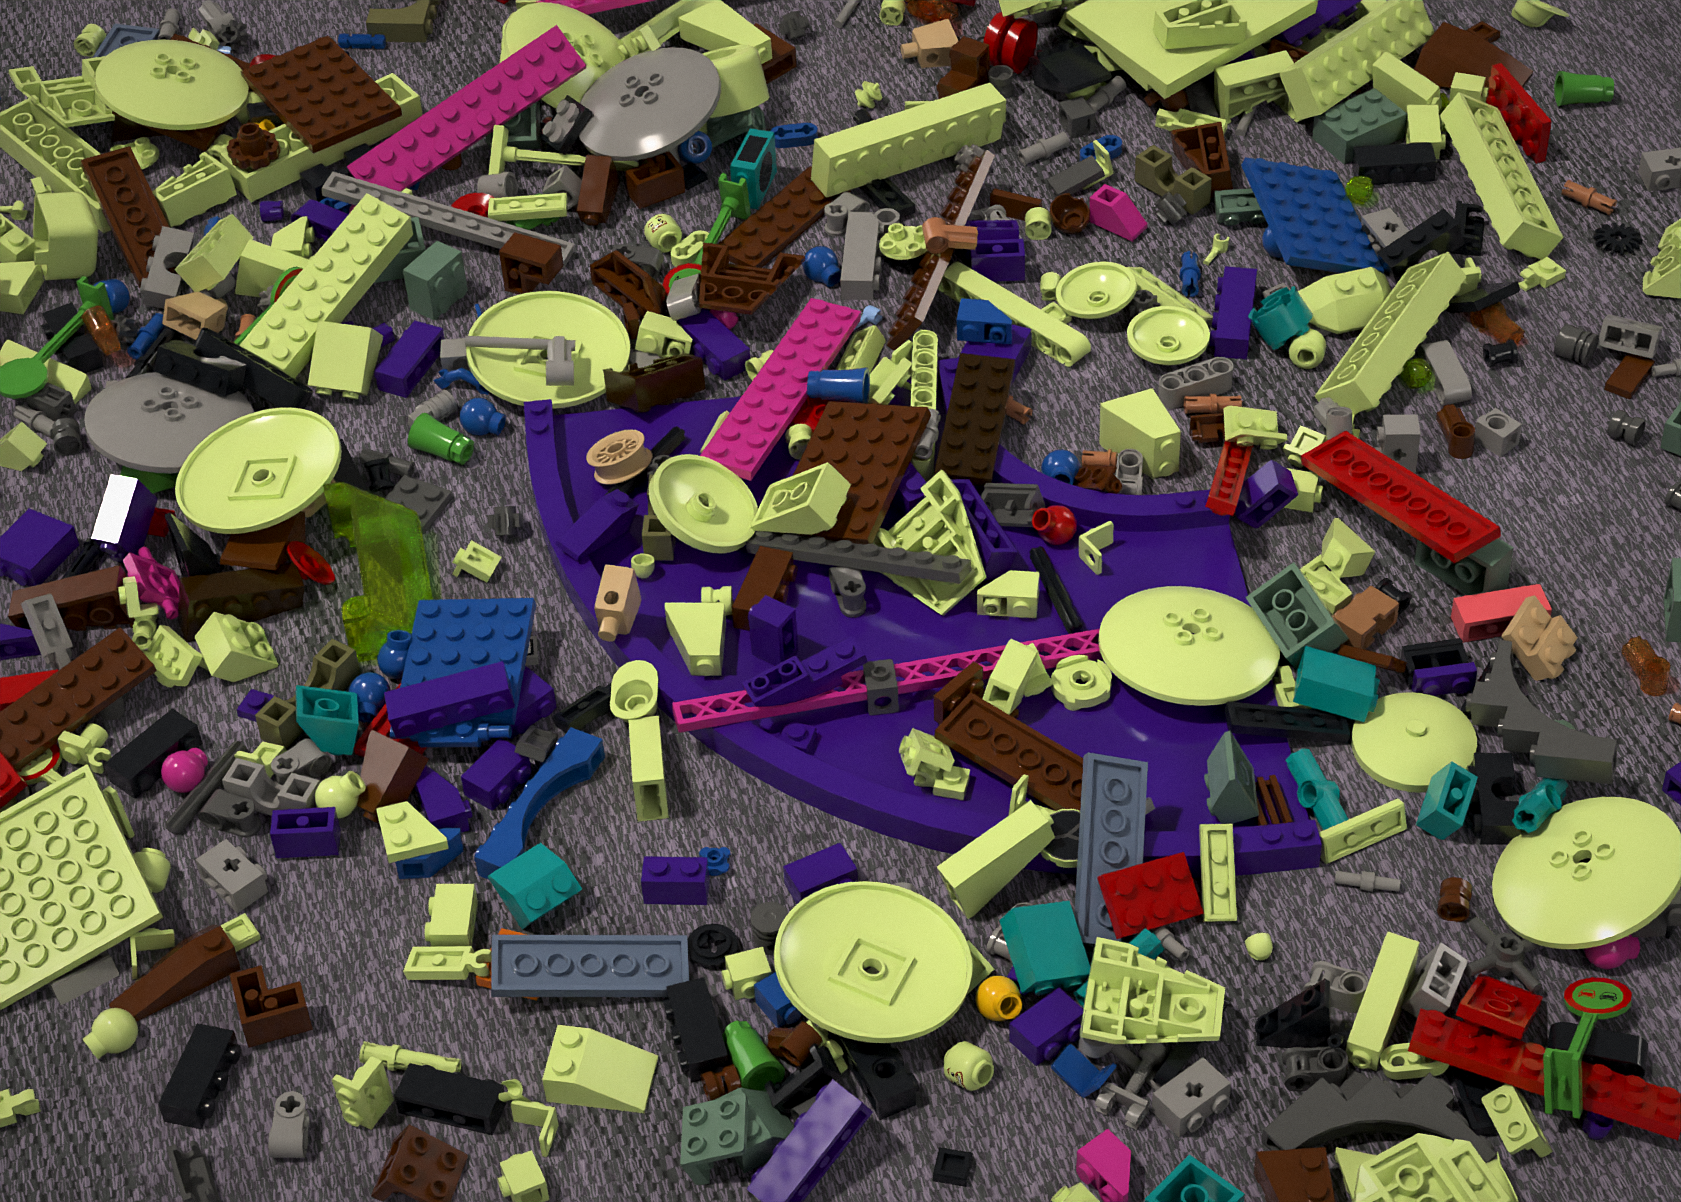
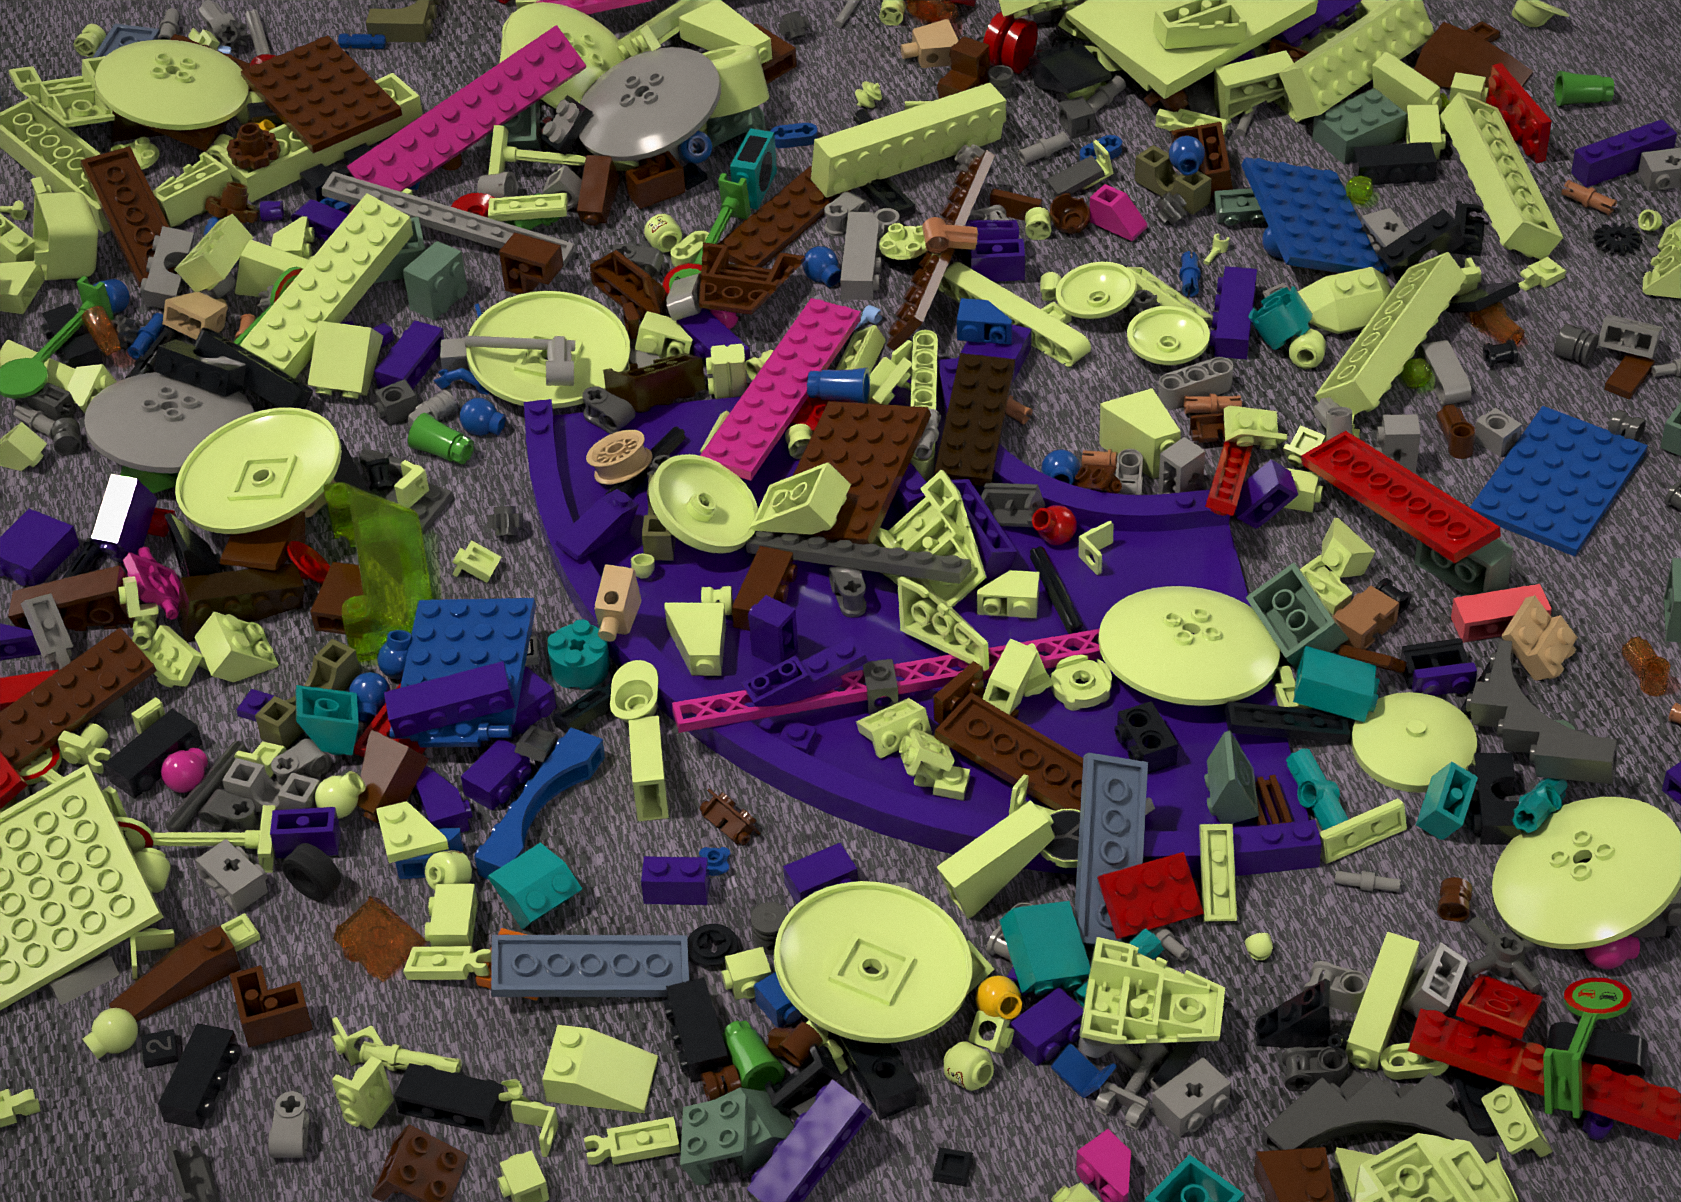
none -> yellowish green slope [67,364,117,413]
none -> yellowish green piece [115,805,276,873]
none -> yellowish green tile [131,697,165,734]
none -> black tile [141,1029,178,1068]
none -> reddish brown plant [205,182,259,223]
none -> light grey axle [245,9,271,56]
none -> black tyre [282,843,341,902]
none -> reddish brown slope [310,562,372,638]
none -> yellowish green bracket [331,1017,384,1066]
none -> clear orange slope [333,896,426,982]
none -> dark grey brick [374,379,418,426]
none -> yellowish green bracket [394,460,429,510]
none -> yellowish green head [425,850,472,890]
none -> teal brick [547,619,610,690]
none -> dark grey piece [582,386,635,434]
none -> yellowish green plate [584,1117,680,1165]
none -> reddish brown hinge [700,789,761,845]
none -> yellowish green brick [706,344,747,399]
none -> yellowish green bracket [856,698,932,758]
none -> yellowish green wedge [897,576,989,671]
none -> yellowish green bracket [968,1010,1014,1053]
none -> black brick [1114,701,1178,774]
none -> light grey brick [1158,437,1205,494]
none -> blue piece [1169,136,1205,175]
none -> blue plate [1469,406,1648,557]
none -> dark purple brick [1571,119,1677,187]
none -> yellowish green hinge [1638,209,1662,232]

